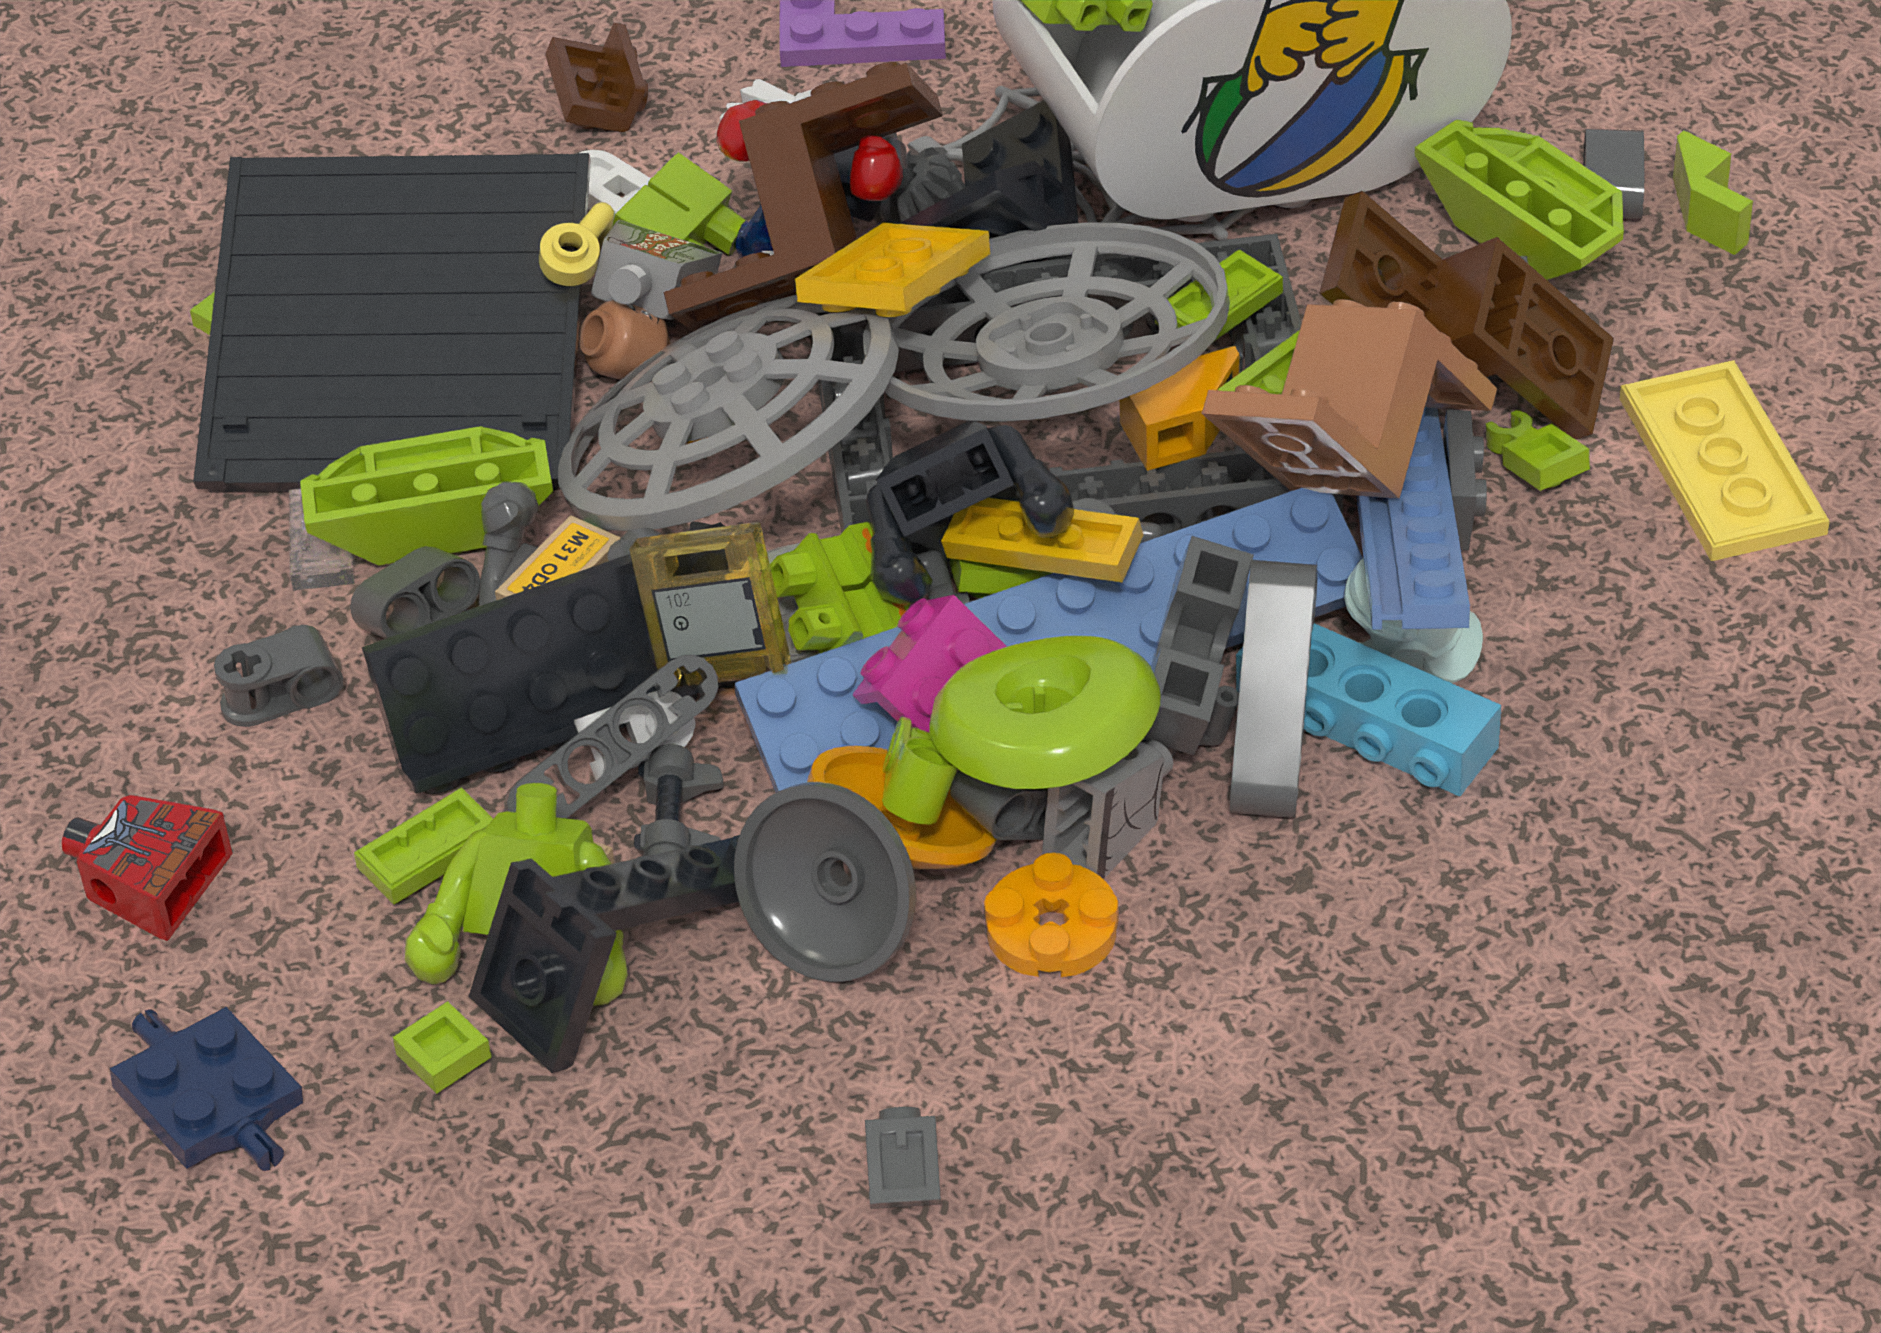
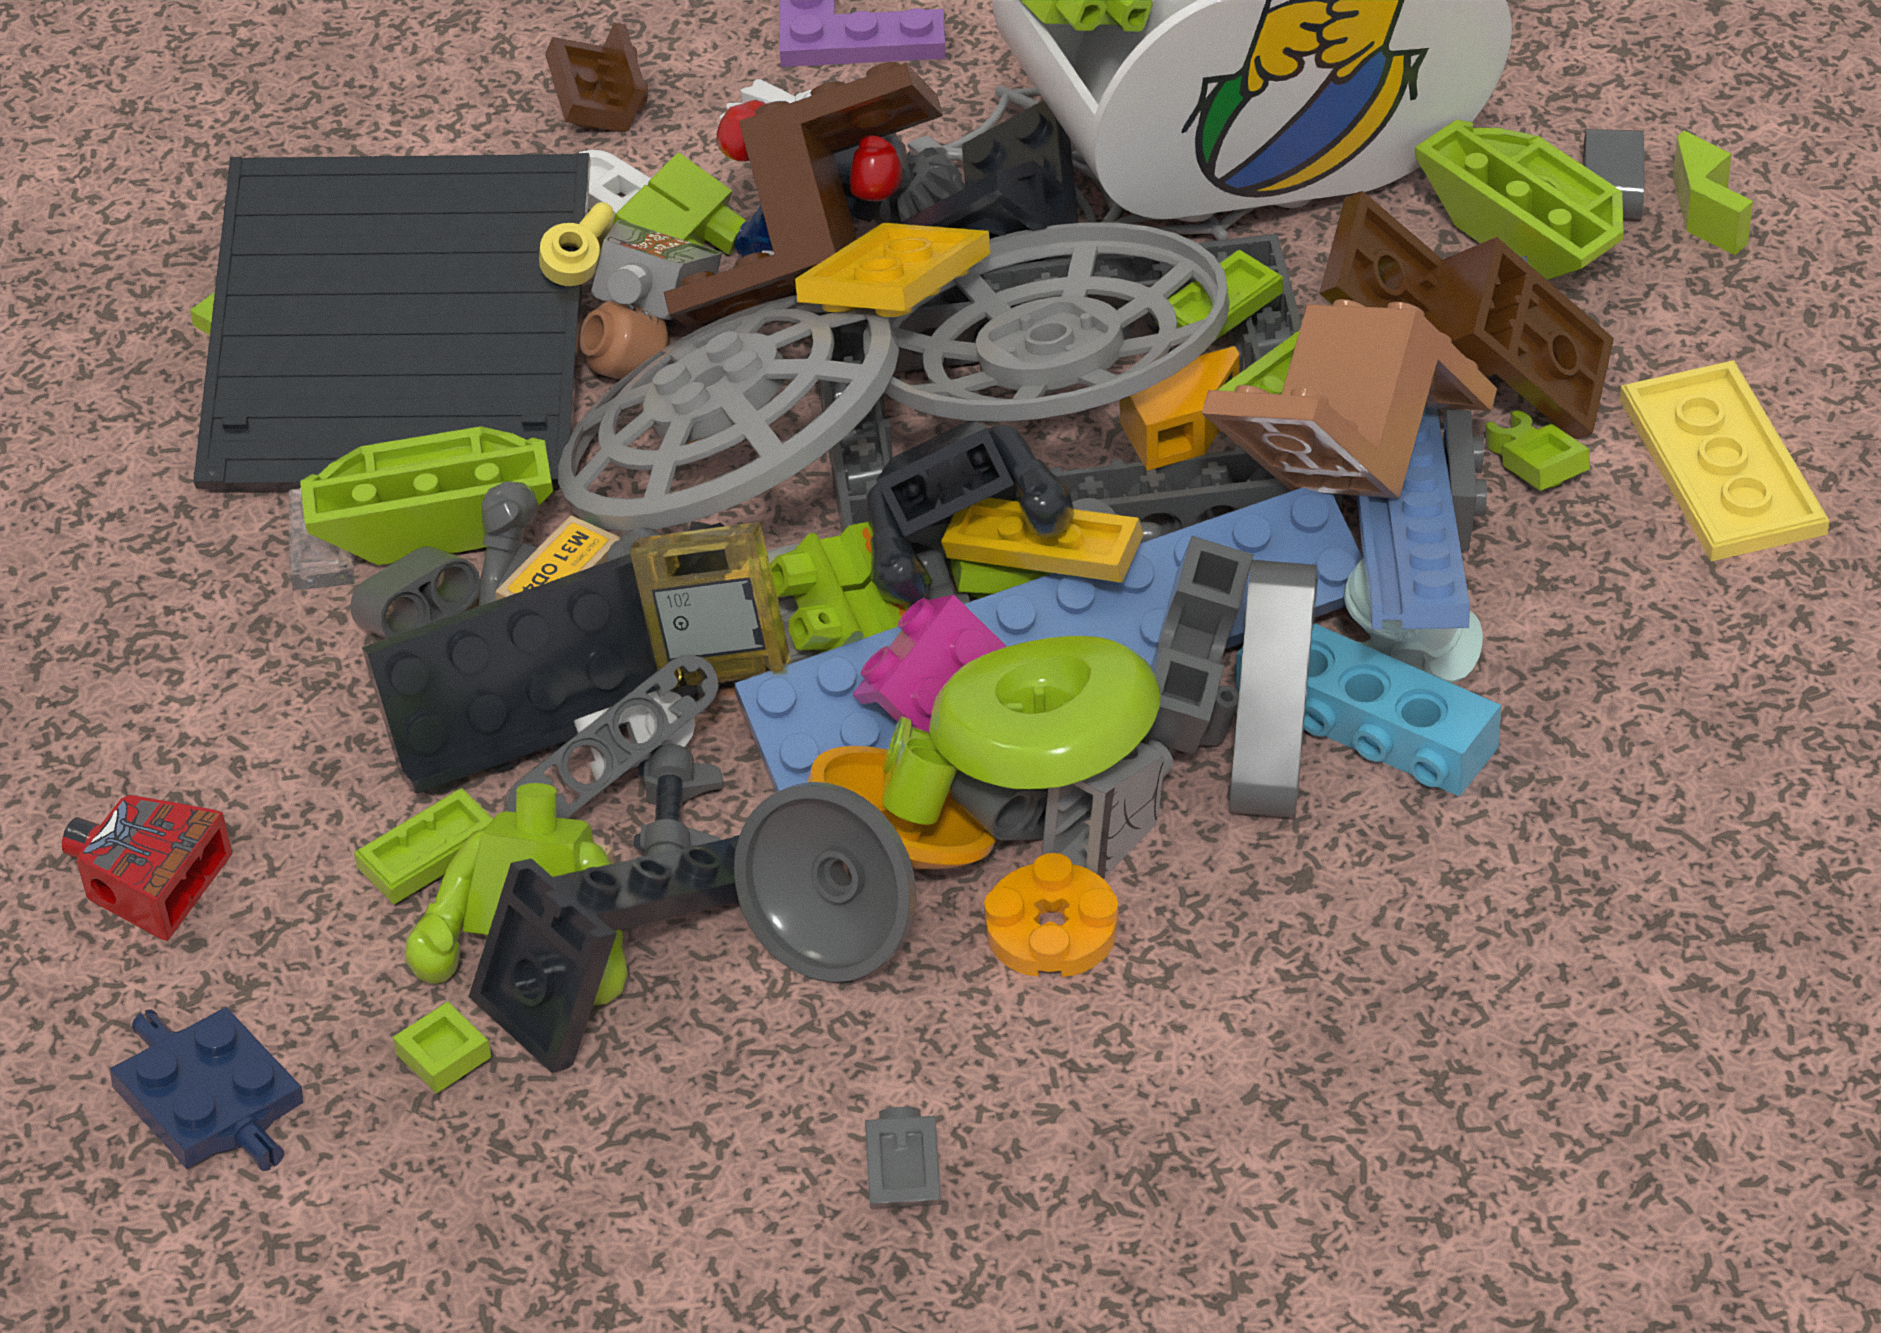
dark grey piece [214,625,344,727] -> none

